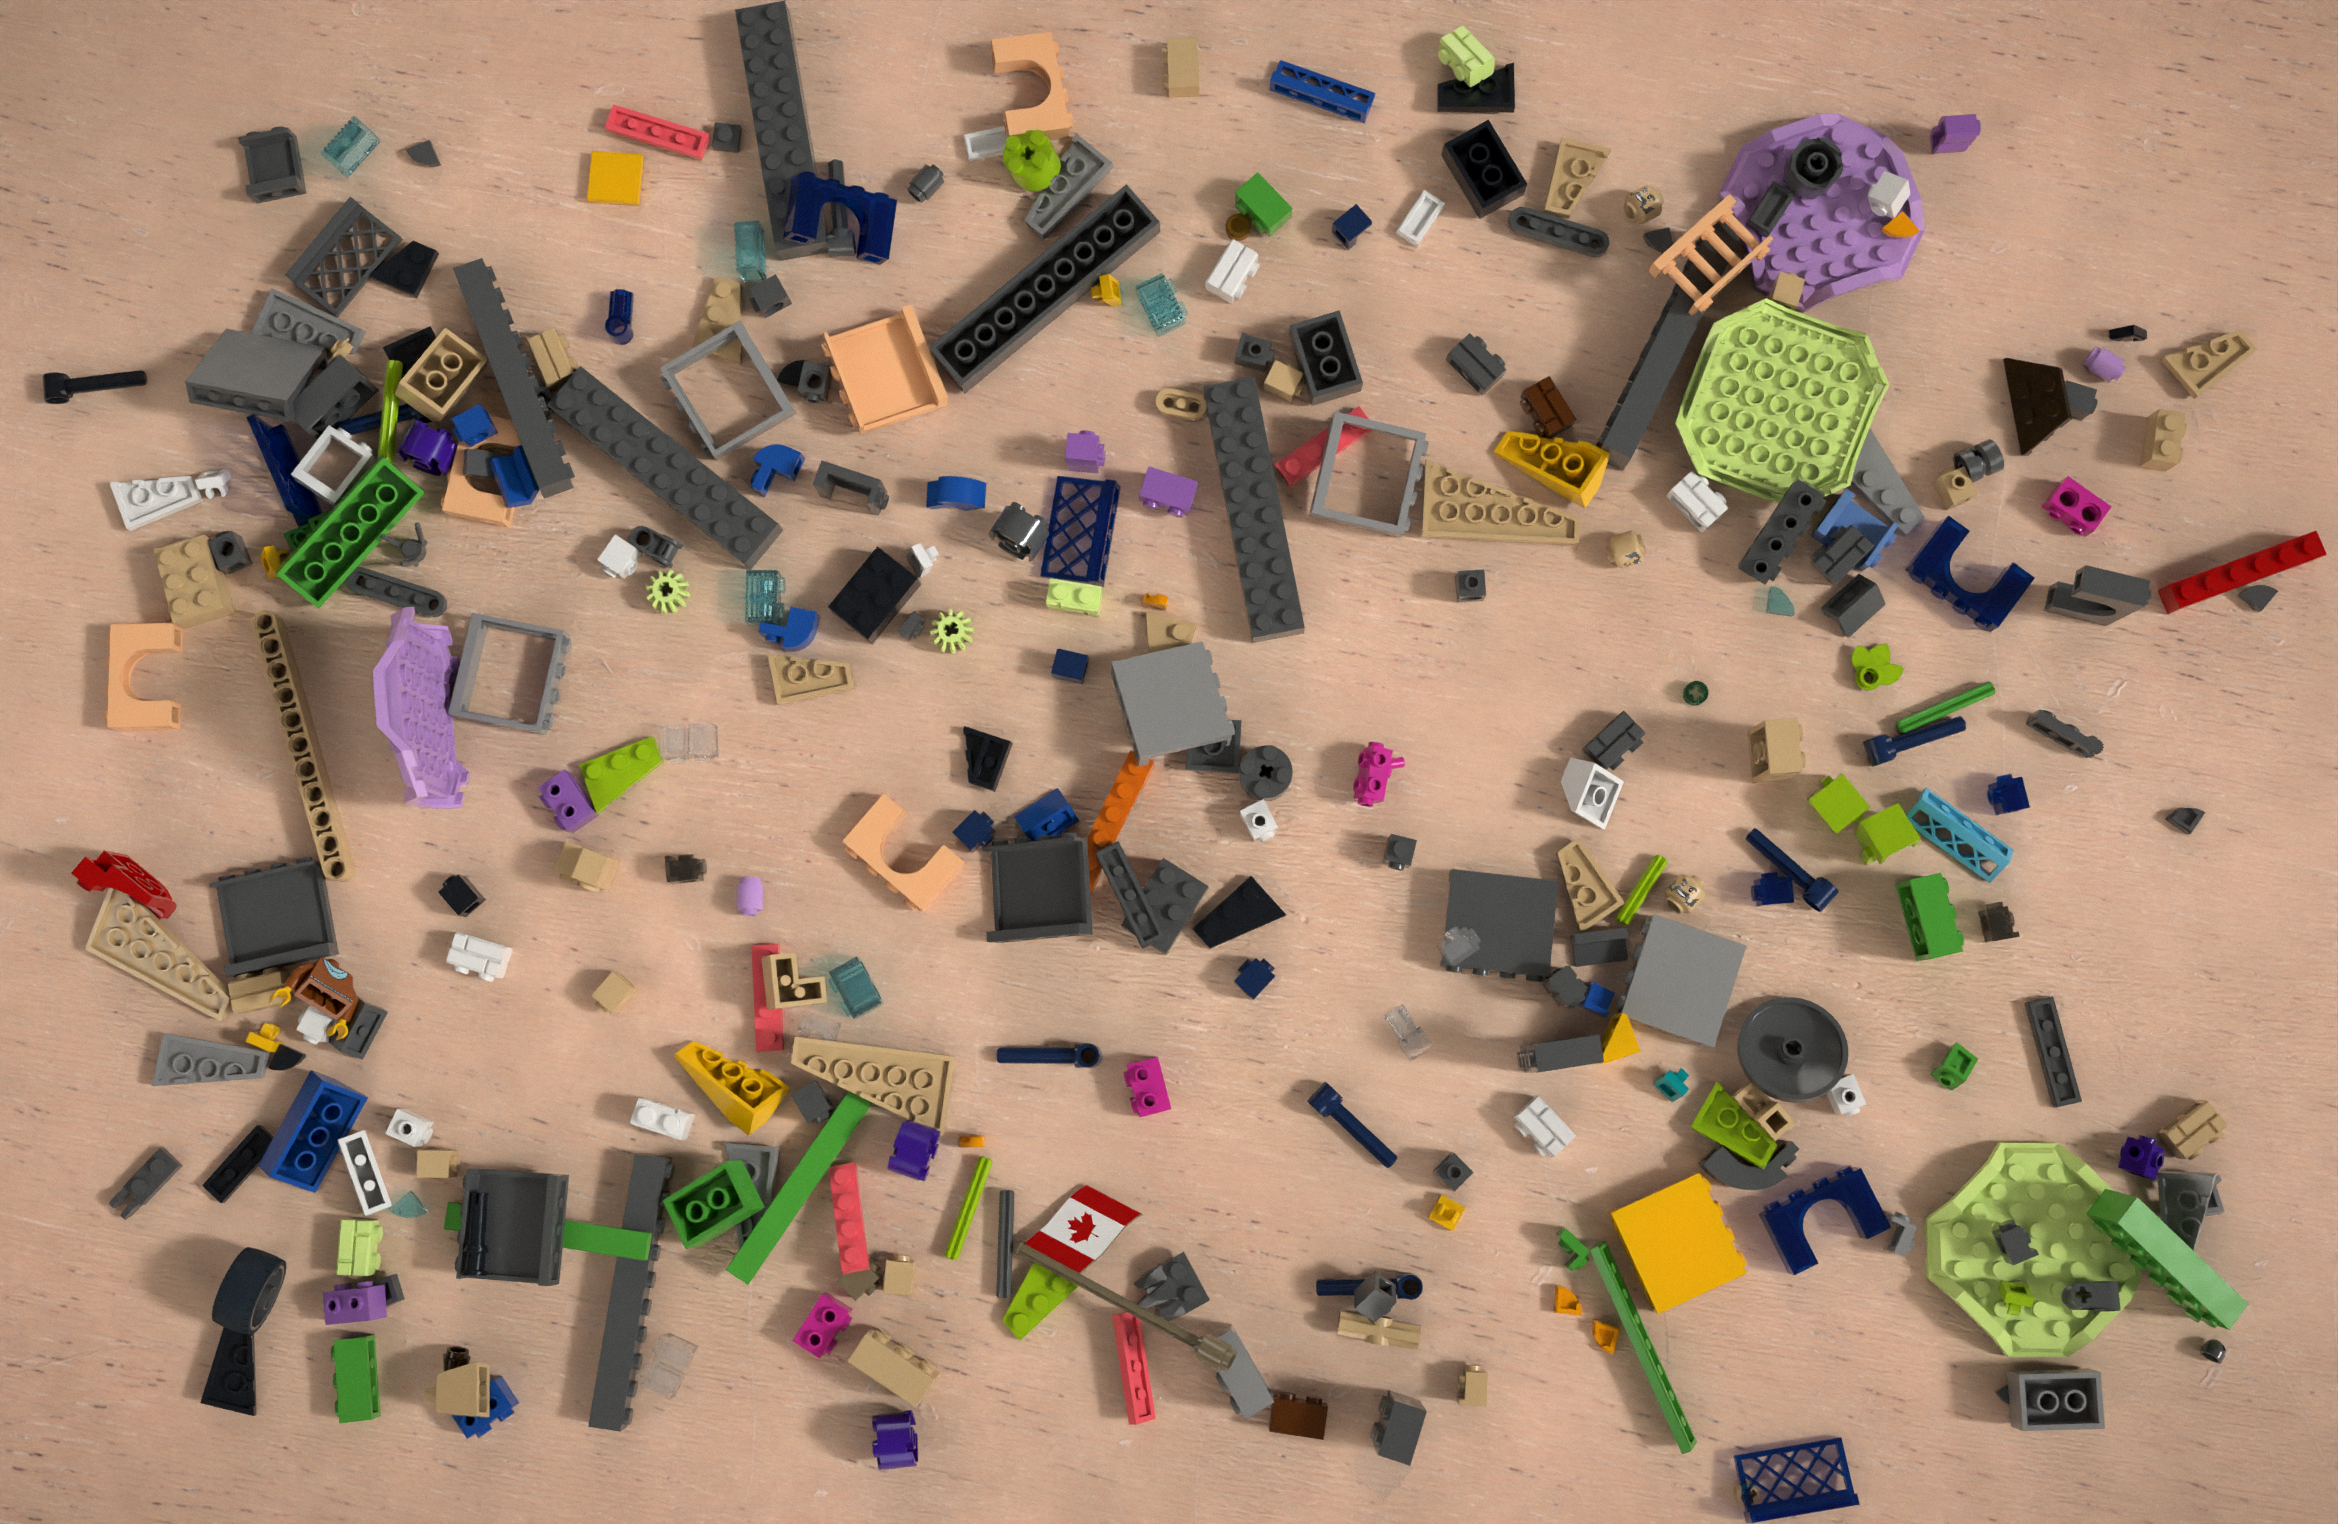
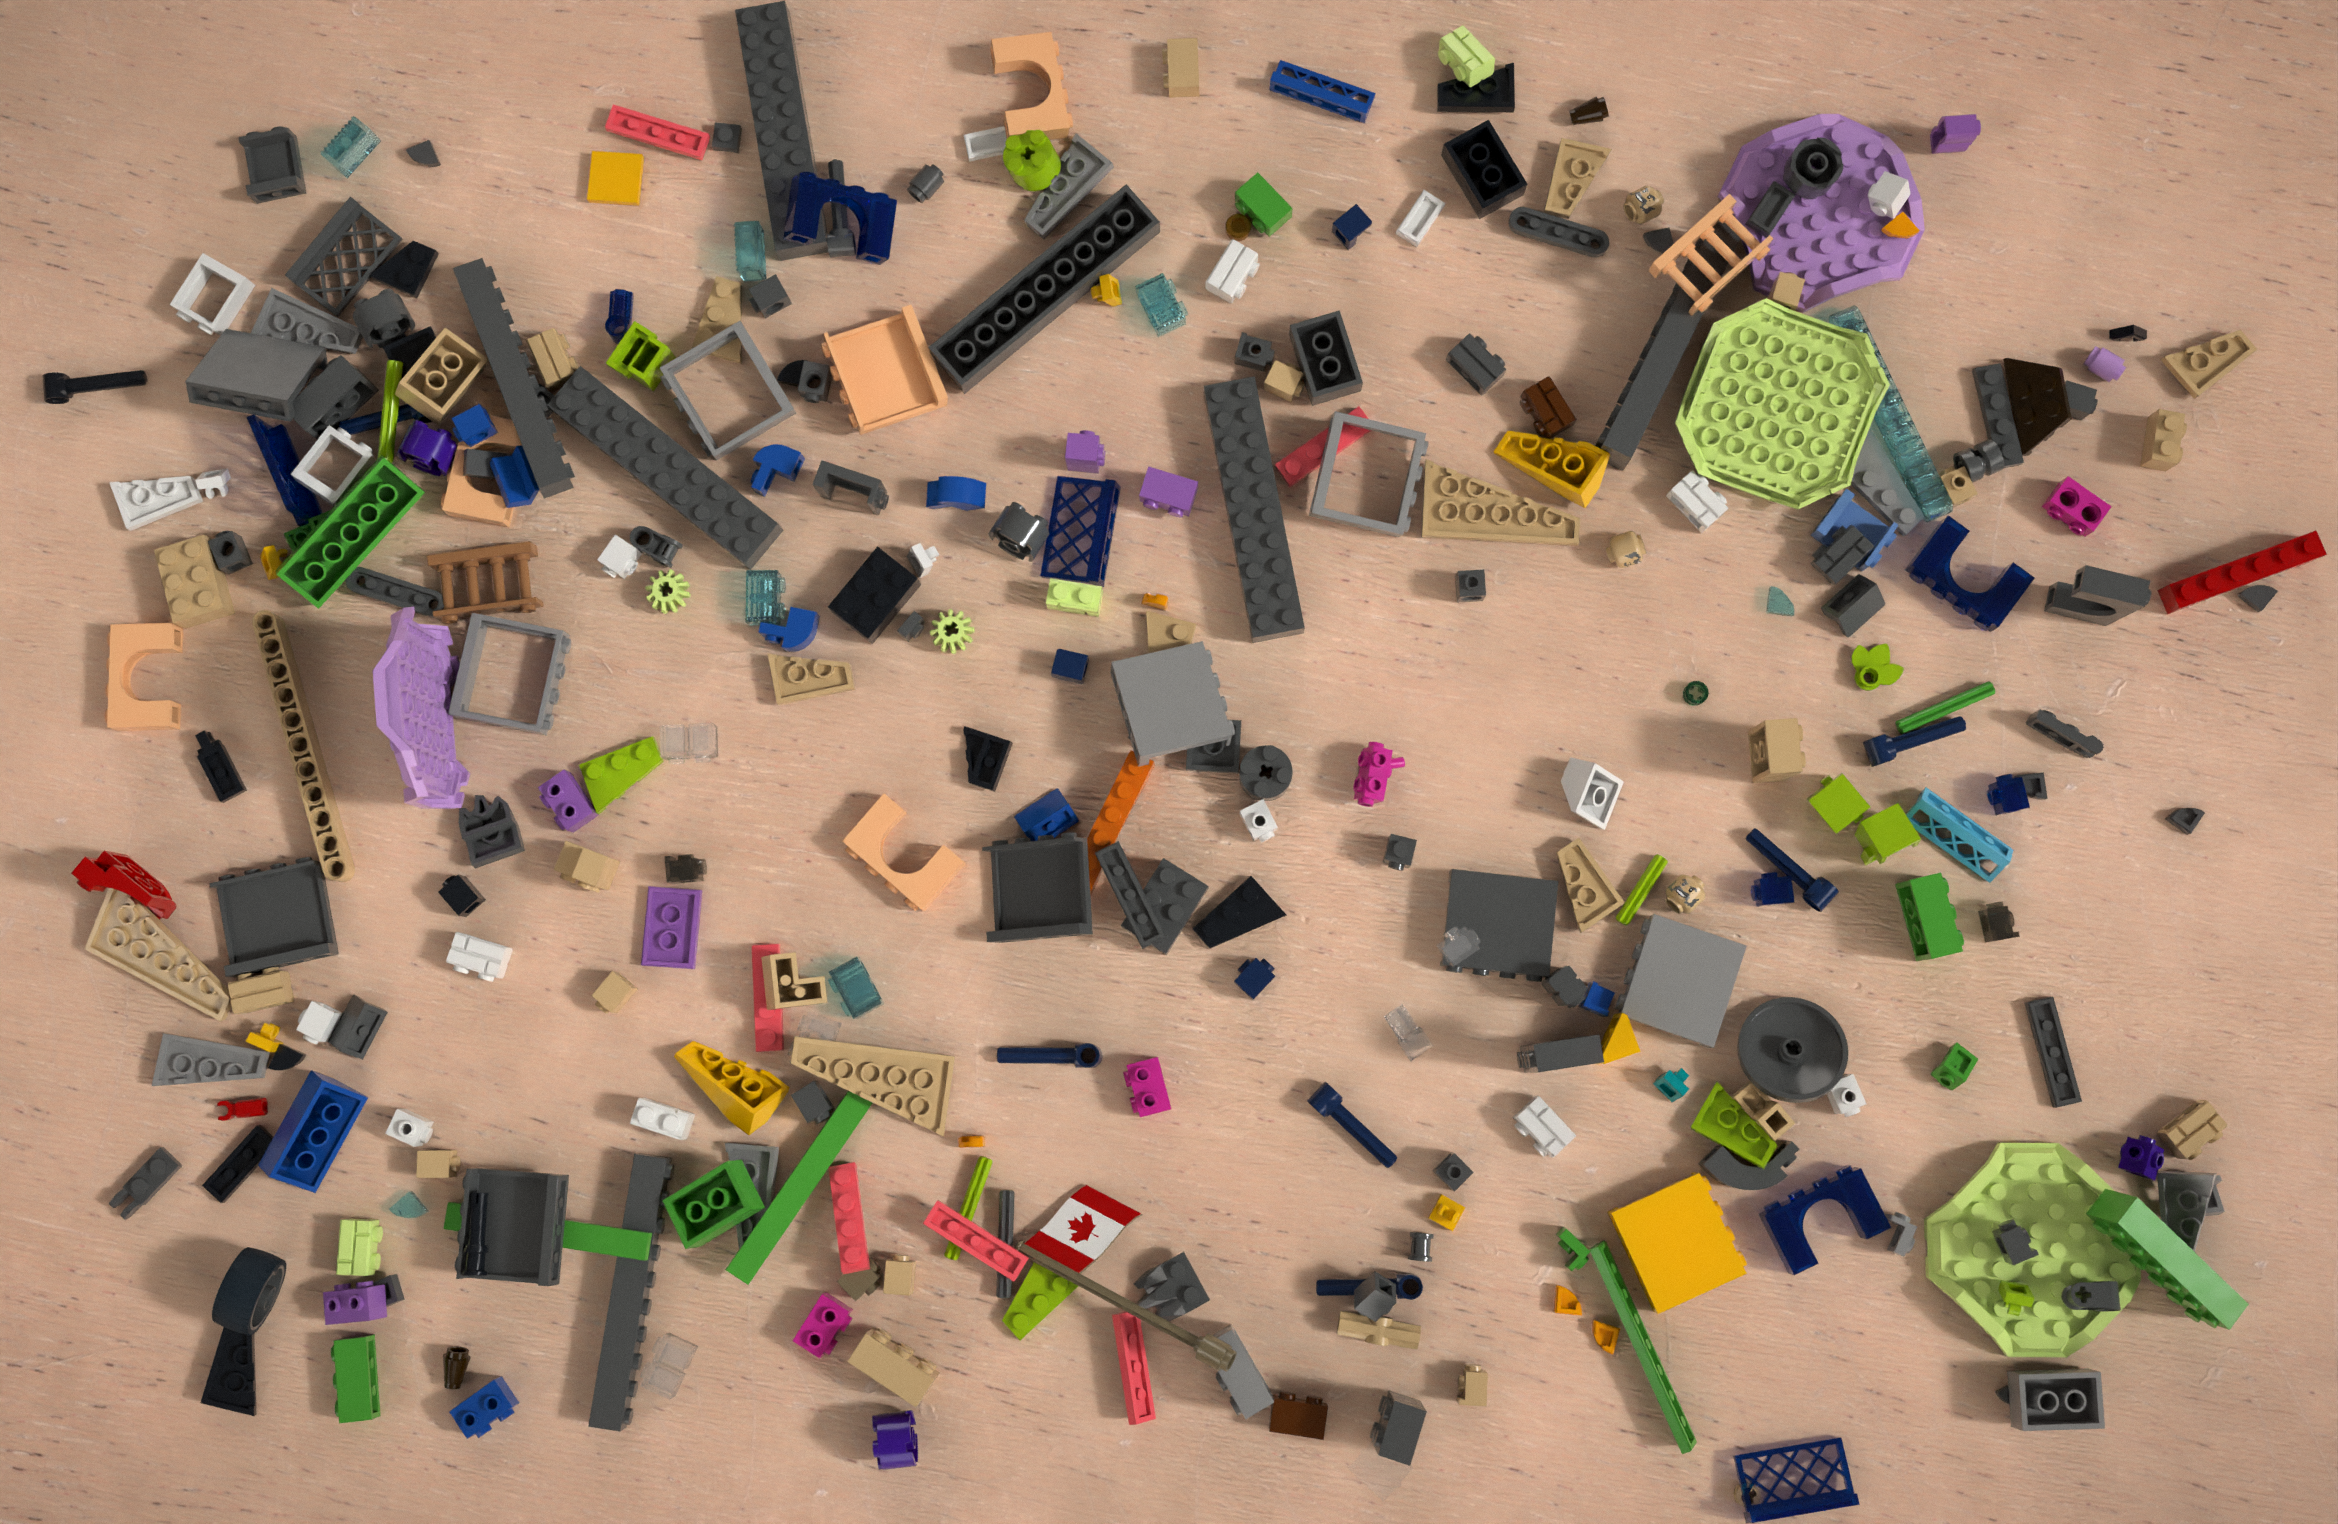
dark orange torso [269,958,358,1041] -> none
tan plate [330,338,354,360] -> none
white brick [337,1130,392,1217] -> none
dark grey plant [380,523,427,567] -> none
tan torso [424,1362,490,1418] -> none
lavender brick [736,877,764,916] -> none
dark purple brick [888,1119,941,1182] -> none
dark blue brick [953,810,995,853] -> none
tan plate [1156,388,1207,421] -> none
dark grey panel [1570,927,1629,967] -> none
dark grey brick [1582,711,1645,770] -> none
dark grey brick [1738,476,1826,585] -> none
dark grey hinge [2200,1339,2226,1364] -> none
none -> white window [170,253,255,335]
none -> black hinge [195,730,247,803]
none -> red bar [217,1097,268,1121]
none -> dark grey brick [353,289,415,348]
none -> medium nougat fence [427,541,544,624]
none -> dark grey plate [458,795,525,869]
none -> lime plate [606,321,676,392]
none -> medium lavender tile [641,886,702,969]
none -> coral plate [923,1200,1029,1282]
none -> dark grey bush [1408,1232,1434,1262]
none -> dark brown cone [1569,96,1609,125]
none -> clear light blue beam [1829,305,1953,522]
none -> dark grey plate [1972,363,2024,468]
none -> dark grey tile [2014,772,2048,800]

